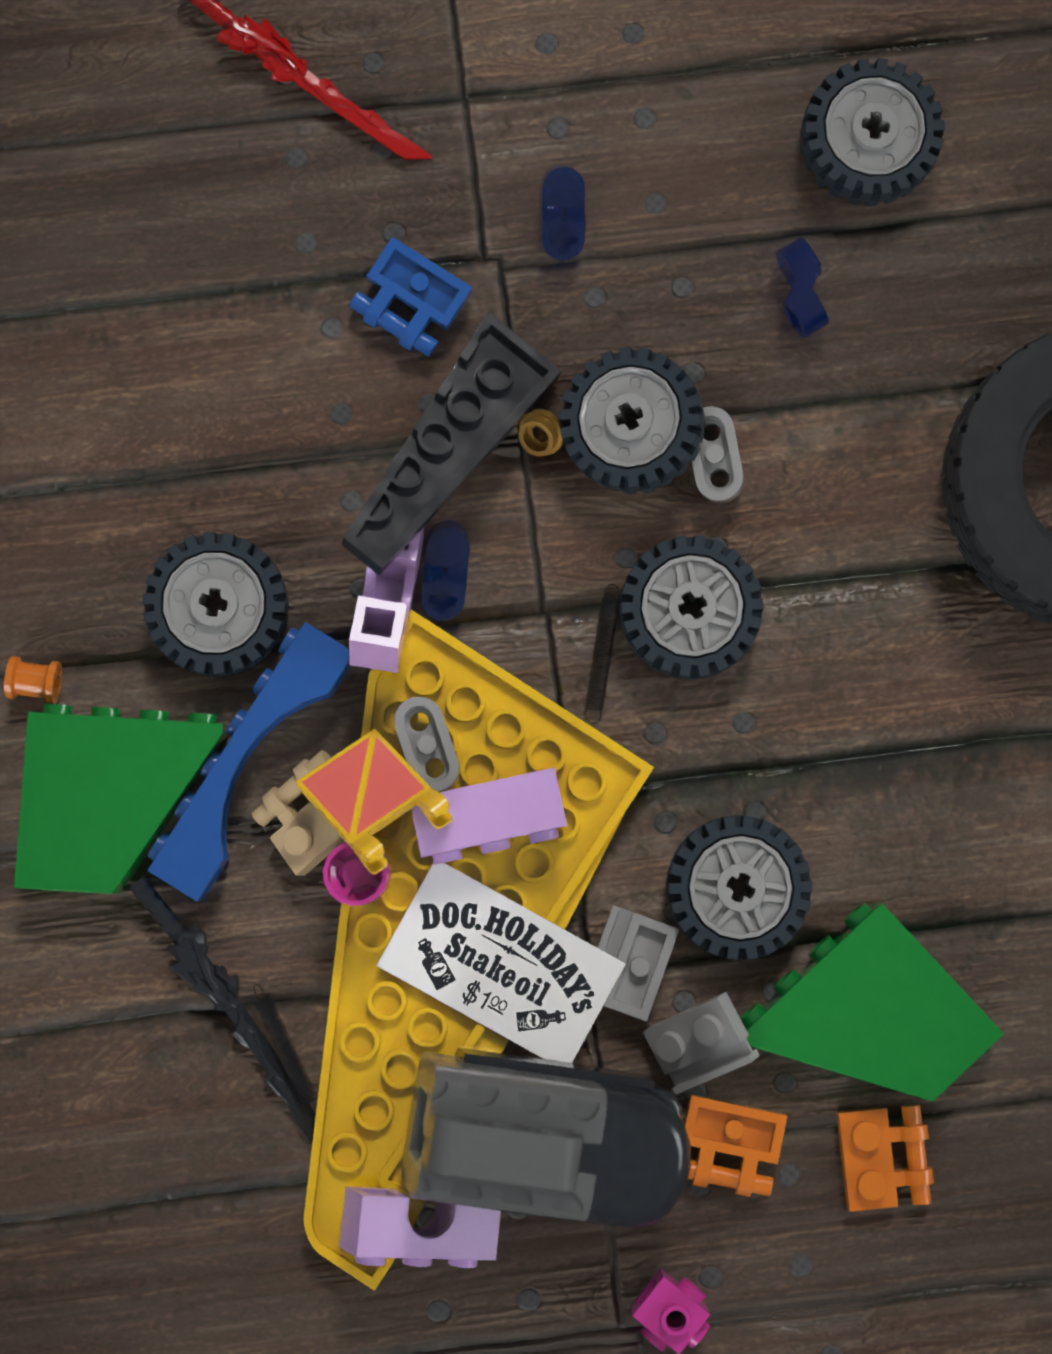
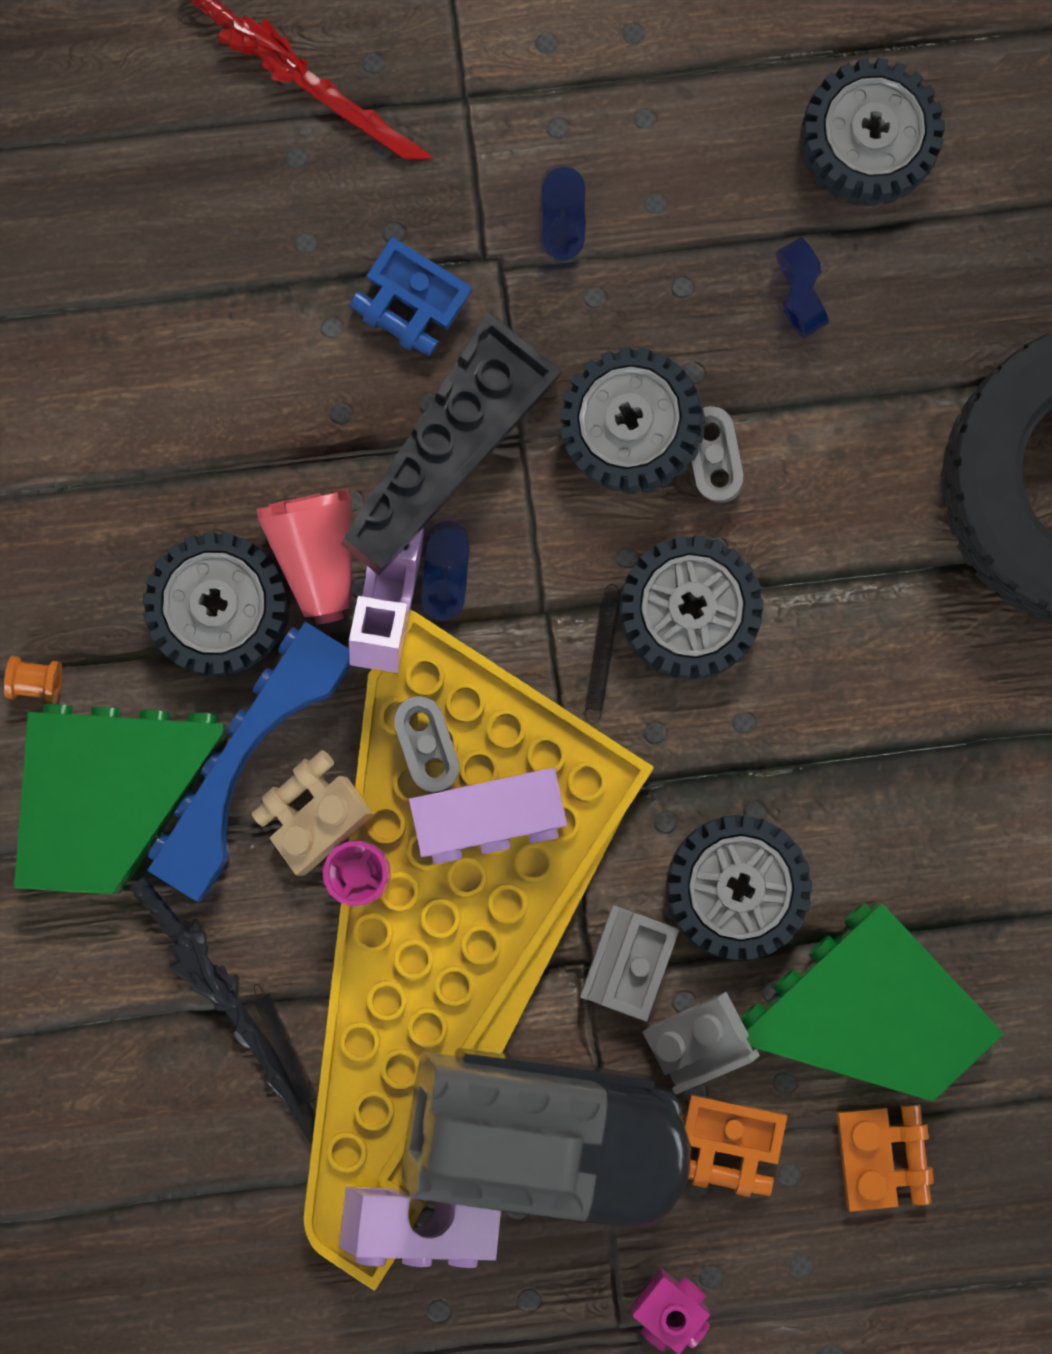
flag [295,729,453,874] -> none
white sticker [376,863,626,1063] -> none
pearl gold plate [518,409,564,456] -> none
none -> coral cone [256,488,352,625]

